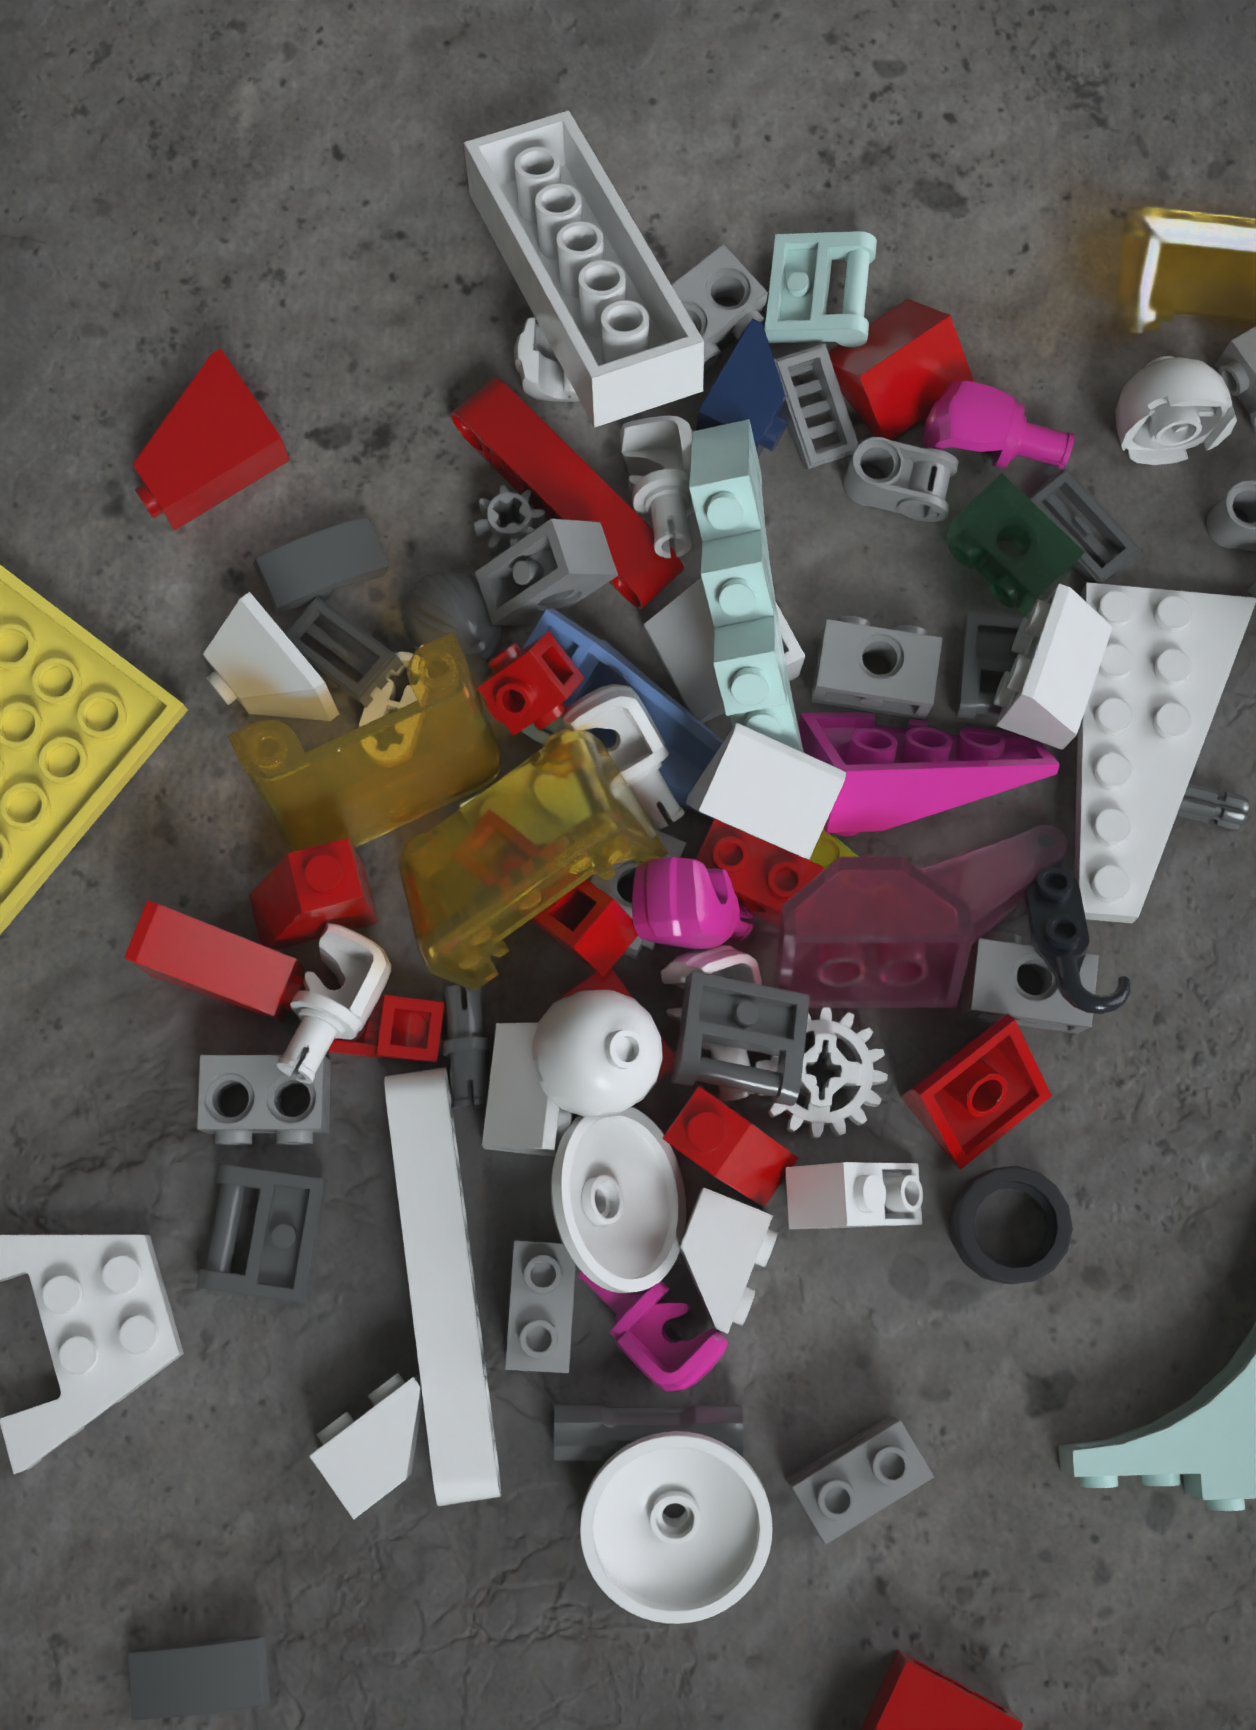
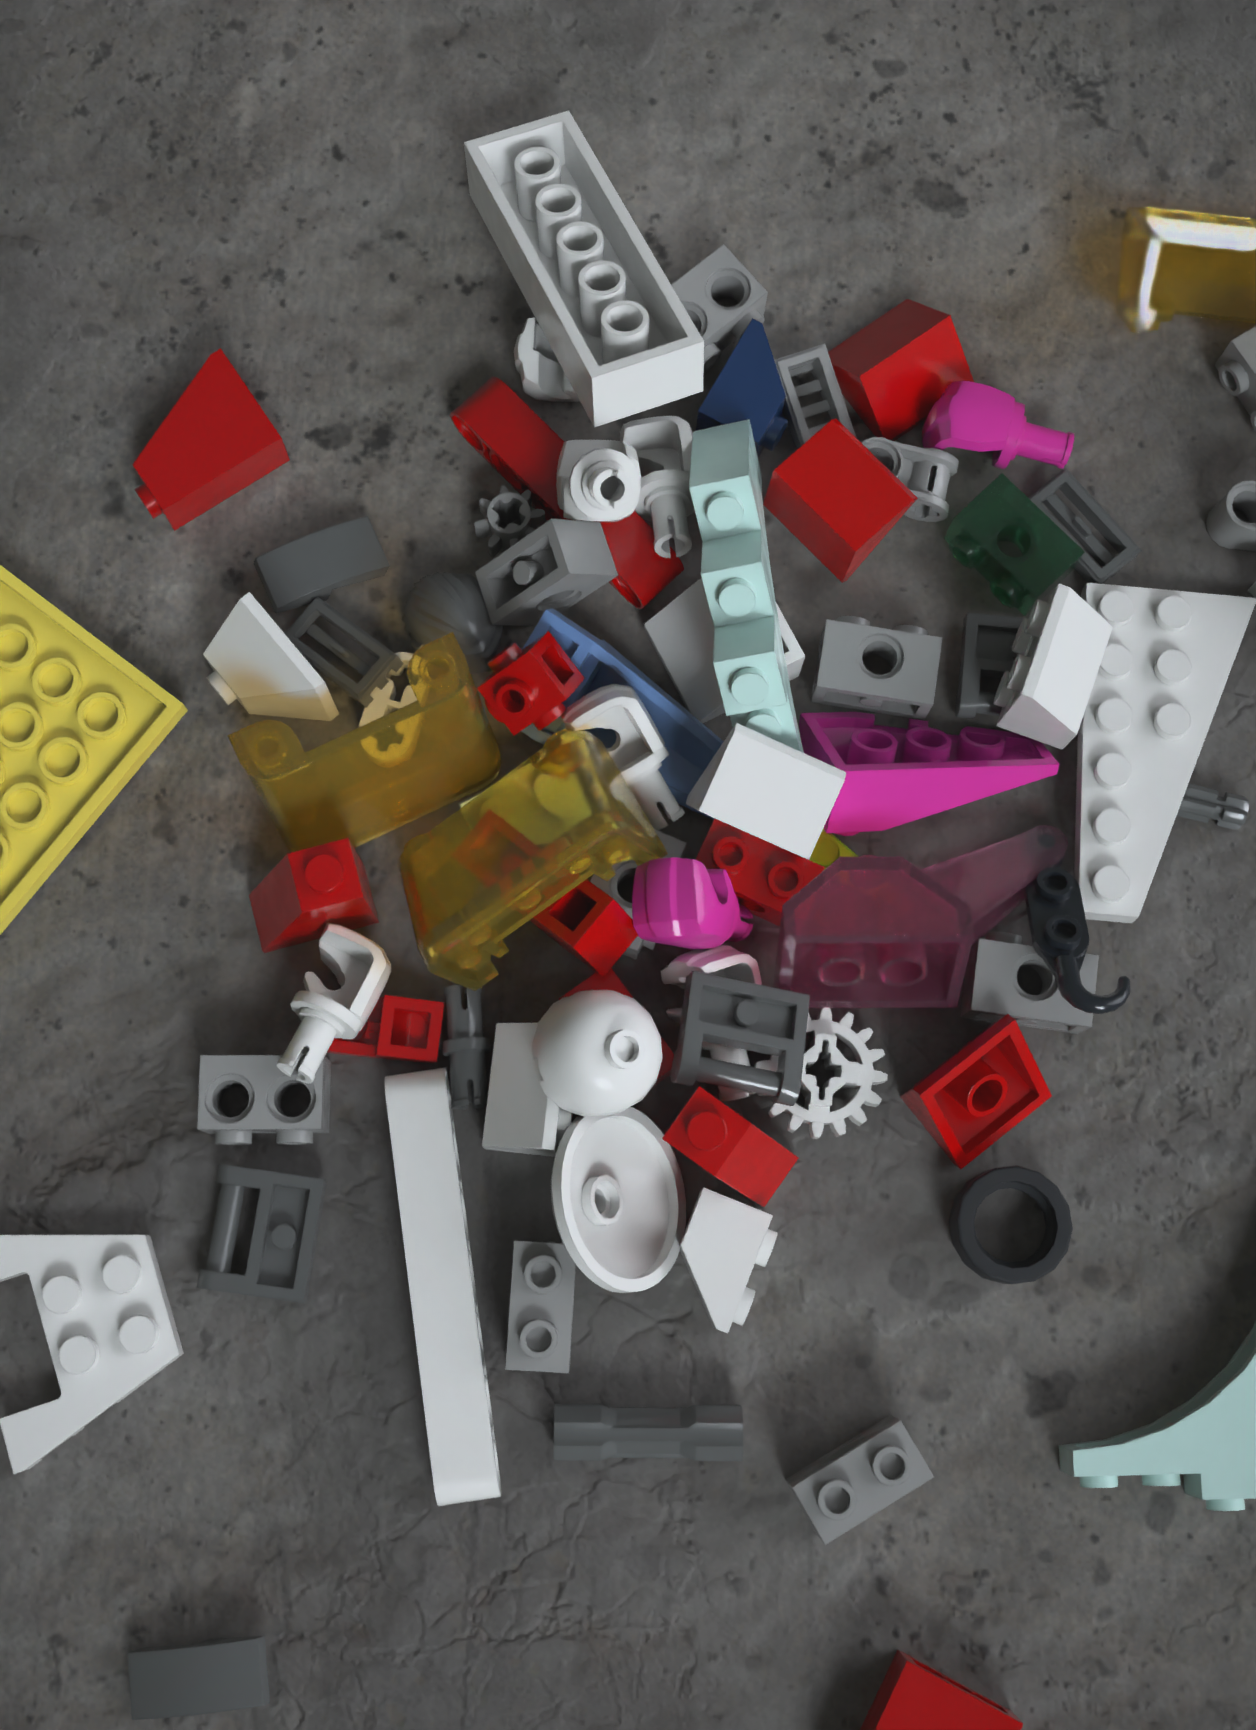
red slope [124,900,306,1023] -> none
white slope [310,1373,423,1519] -> none
dark pink piece [578,1271,729,1392] -> none
white dish [580,1431,773,1624] -> none
light aqua plate [765,231,877,347] -> none
white slope [785,1162,923,1229] -> none
white cylinder [1115,356,1237,465] -> none
none -> white piece [556,440,641,522]
none -> red slope [763,418,918,583]

